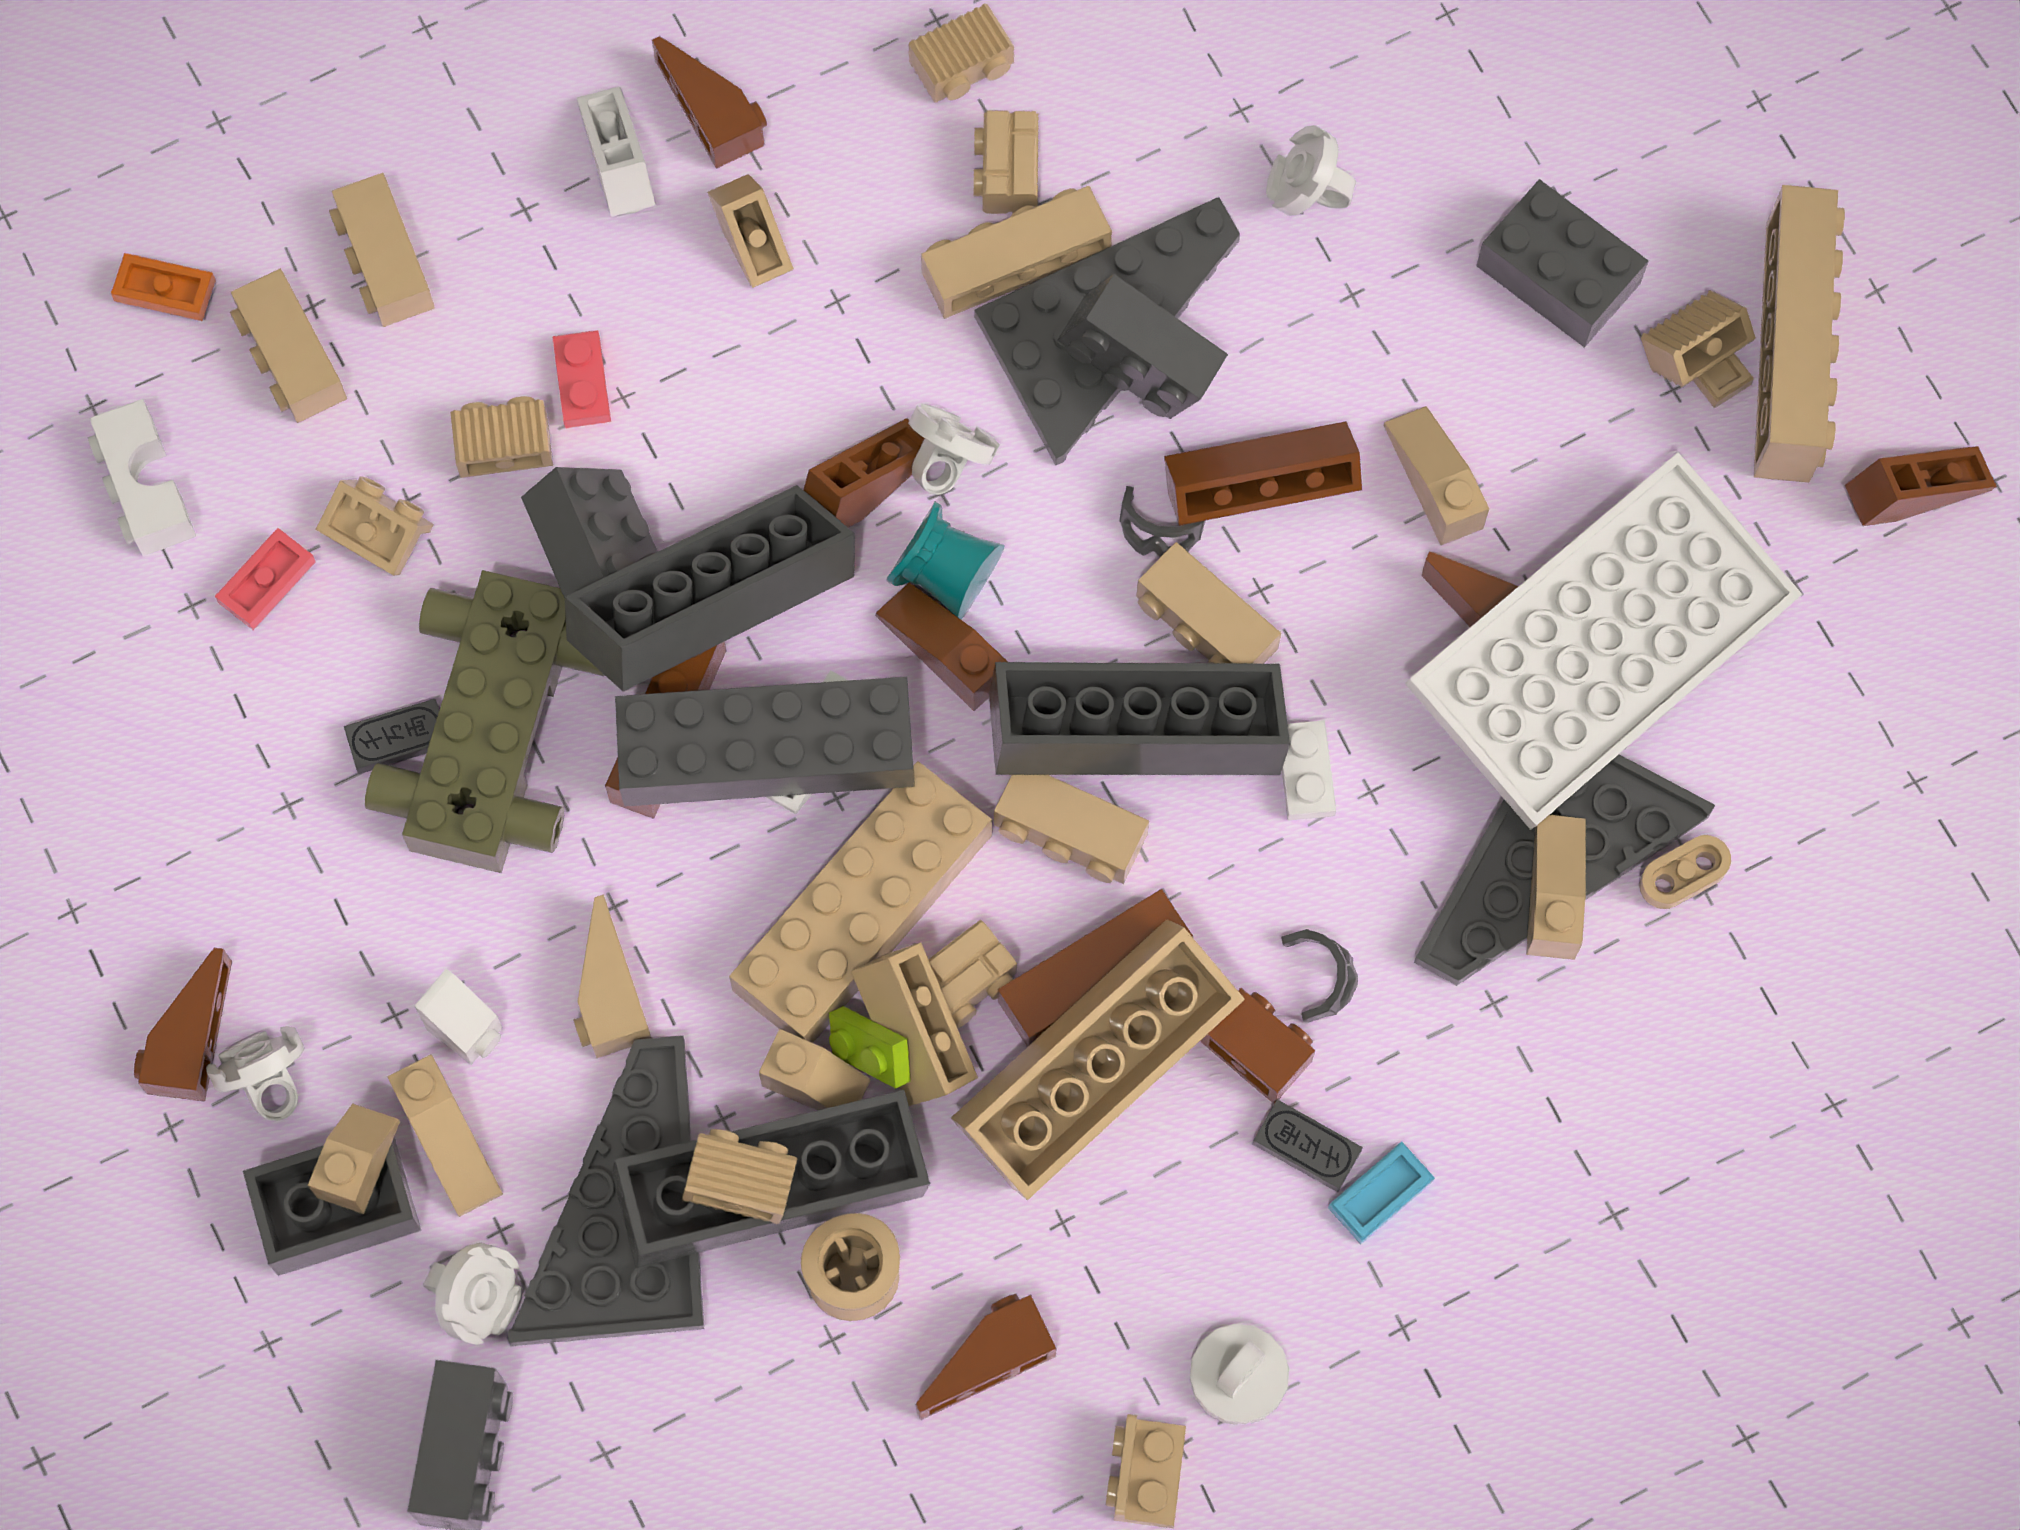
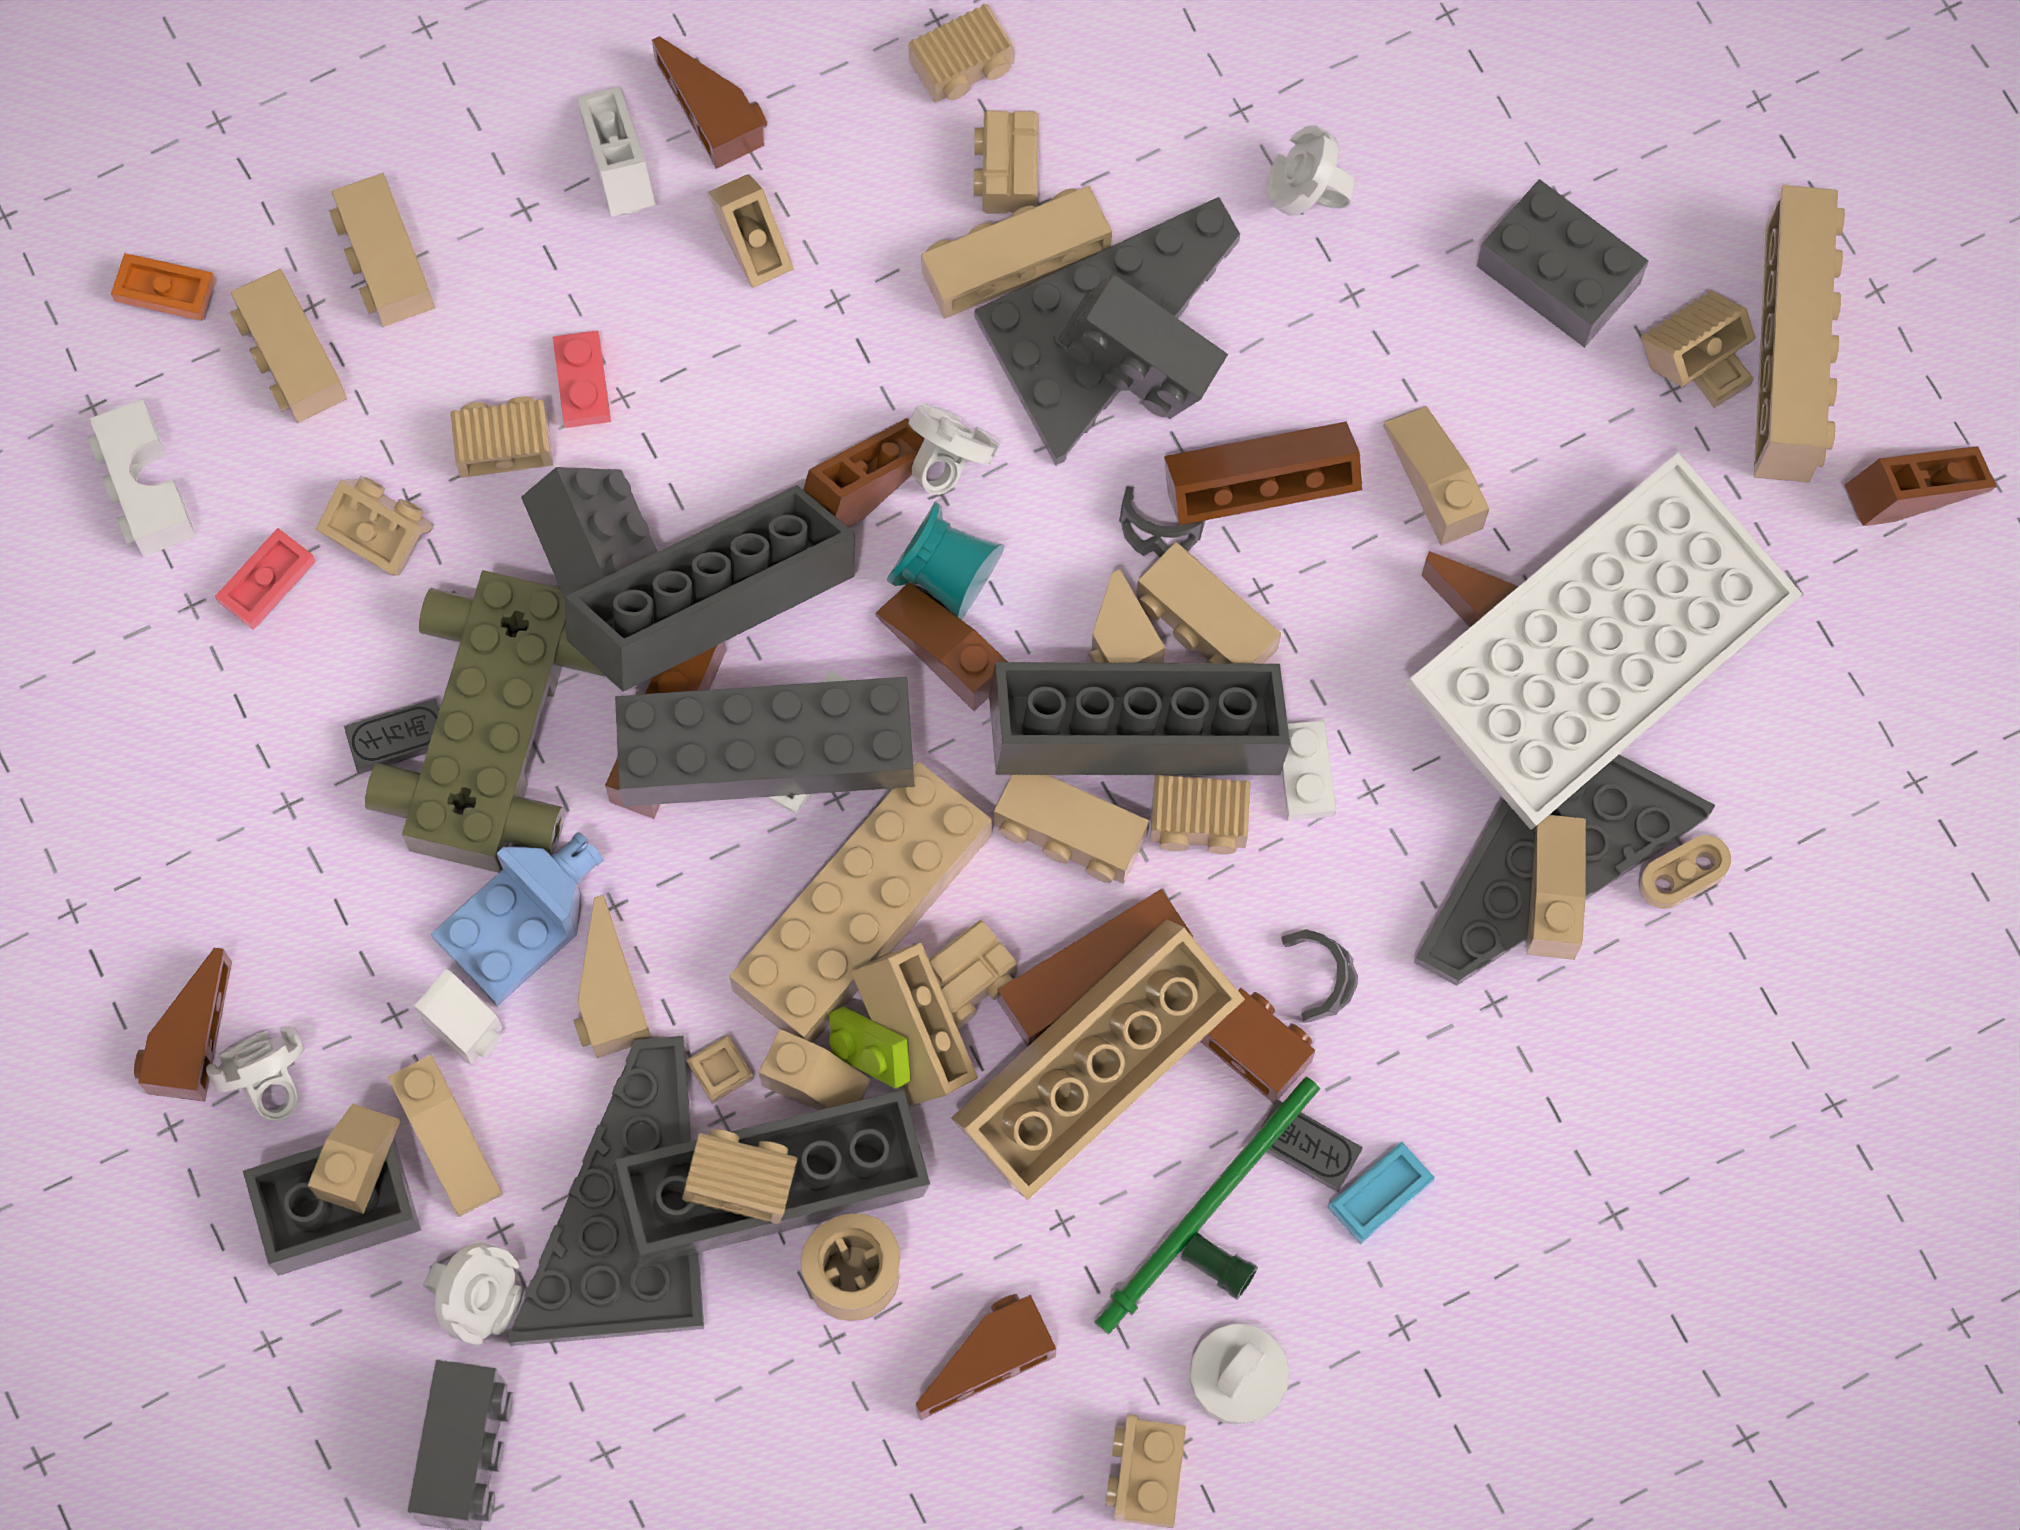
none -> light blue plate [431,832,604,1006]
none -> tan tile [686,1035,754,1104]
none -> tan slope [1088,569,1165,663]
none -> green bar [1094,1076,1320,1335]
none -> tan brick [1150,775,1251,854]
none -> dark green pin [1181,1232,1258,1300]

